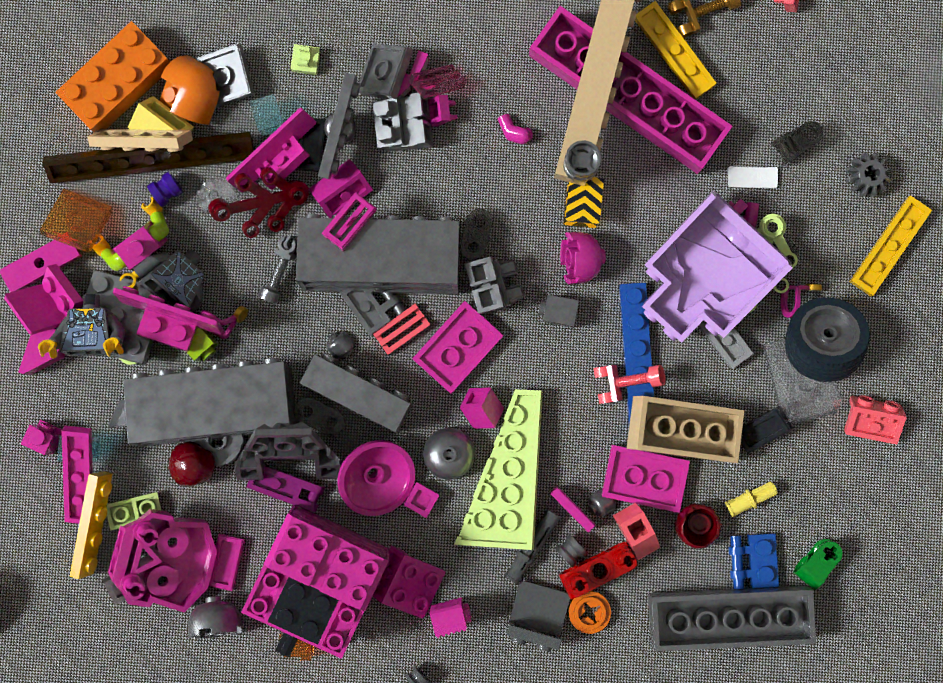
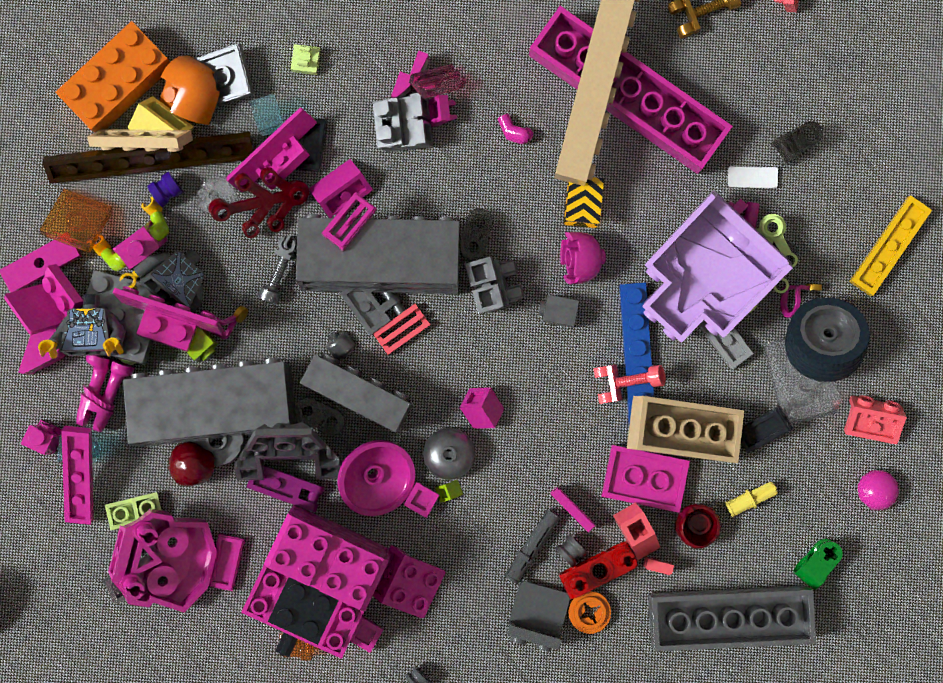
yellow plate [70,471,113,579] -> none
flat silver slope [108,399,127,428] -> none
flat silver cylinder [188,596,242,639] -> none
flat silver plate [318,72,360,180] -> none
flat silver plate [359,43,413,99] -> none
dark pink plate [412,301,504,394] -> none
dark pink brick [430,597,472,638] -> none
yellowish green wing [454,389,543,550] -> none
flat silver wheel [563,140,601,182] -> none
flat silver piece [588,488,616,518] -> none
yellow plate [635,1,717,100] -> none
blue plate [728,533,779,589] -> none
flat silver gear [846,153,892,198] -> none
none -> dark pink piece [76,355,135,432]
none -> dark pink plate [350,615,384,653]
none -> lime piece [435,479,463,503]
none -> coral tile [643,556,674,575]
none -> dark pink hair [858,470,899,511]

